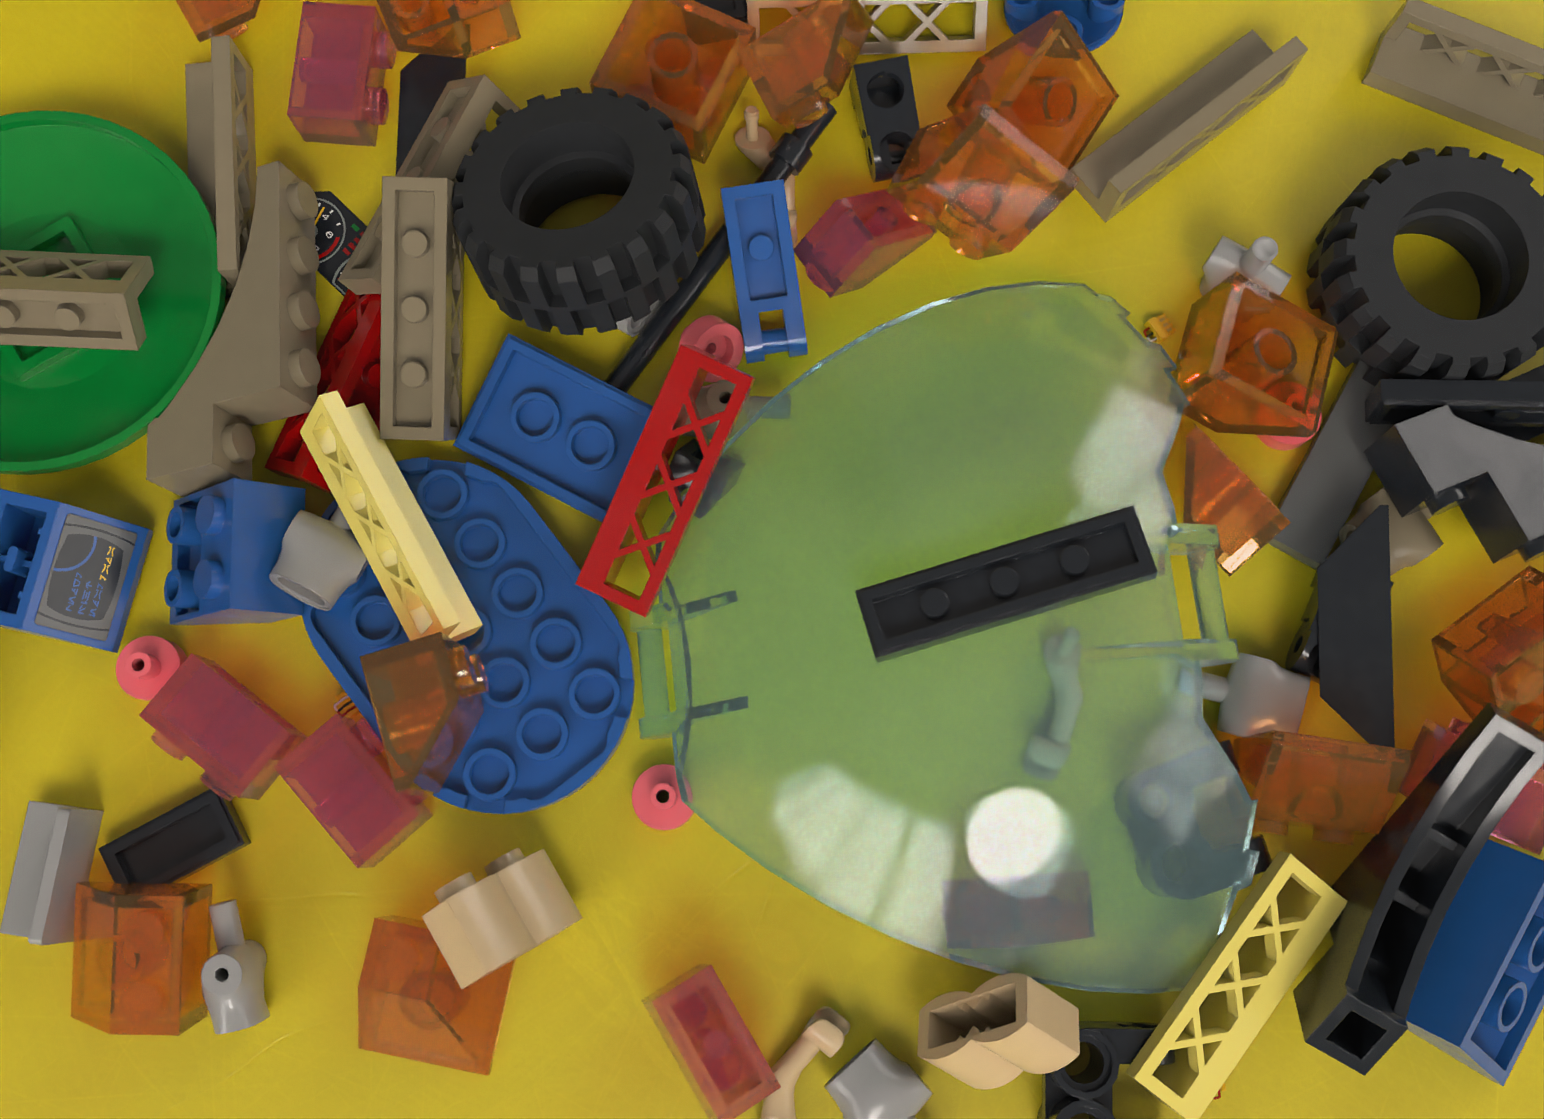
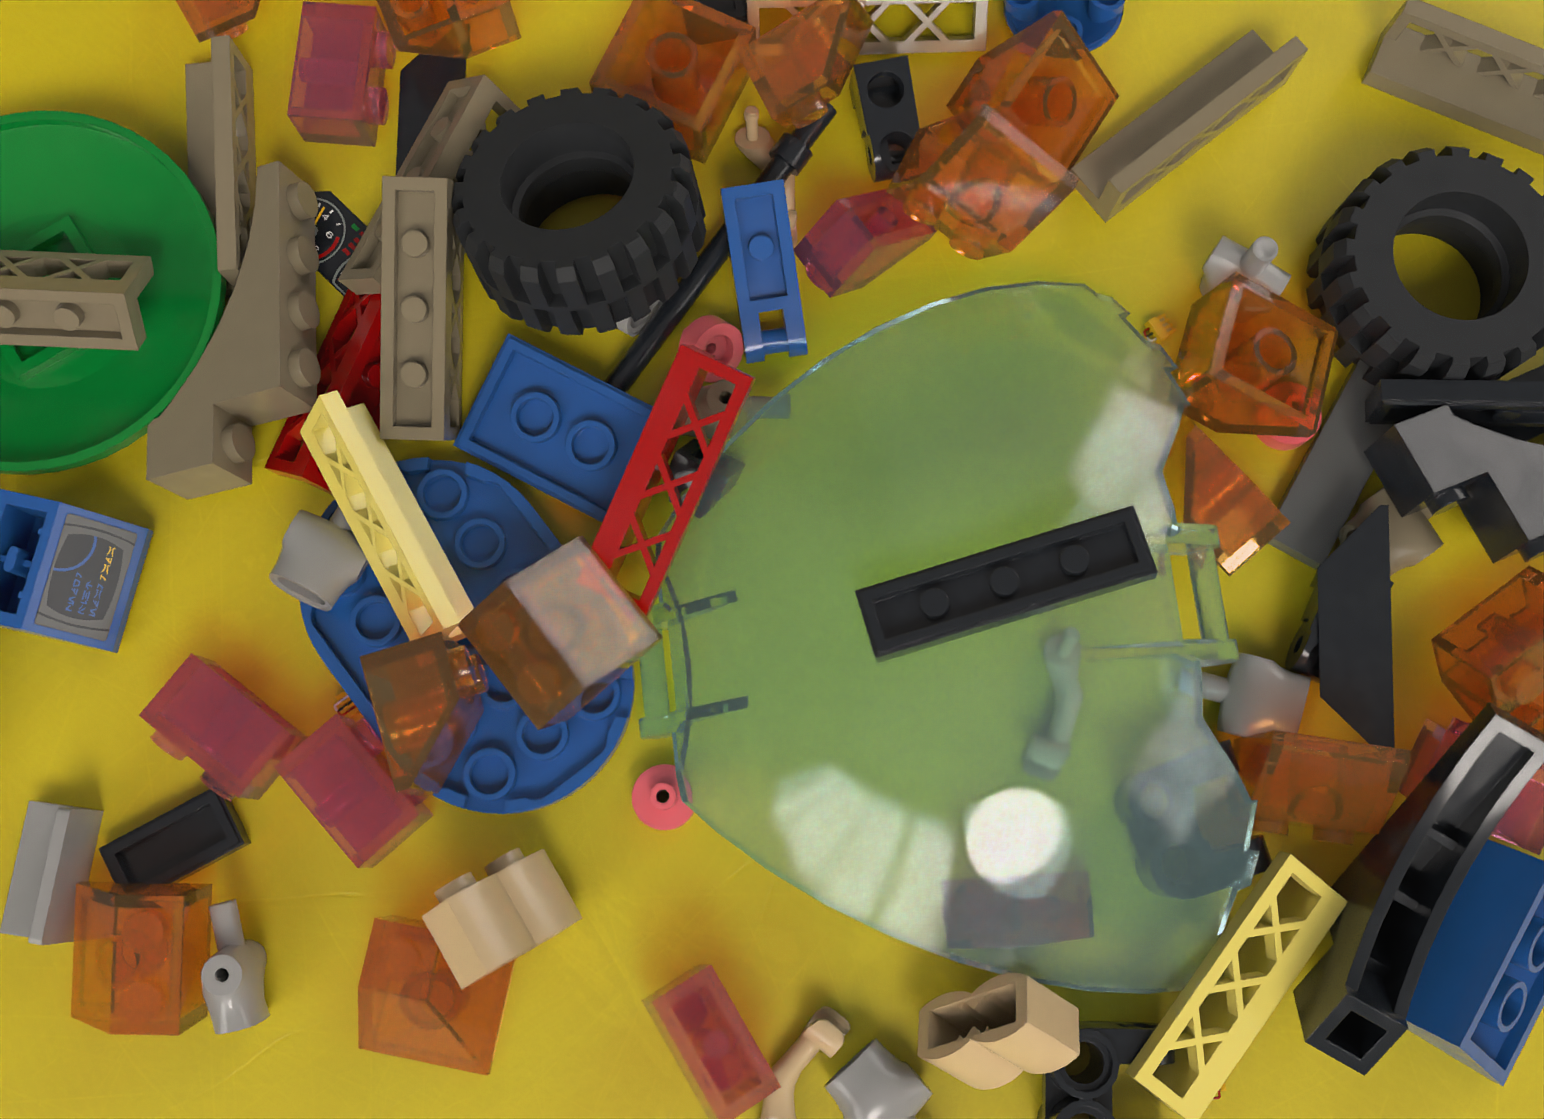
coral tile [116,636,189,702] -> none
blue slope [164,478,306,625] -> none
none -> clear orange slope [458,536,663,730]

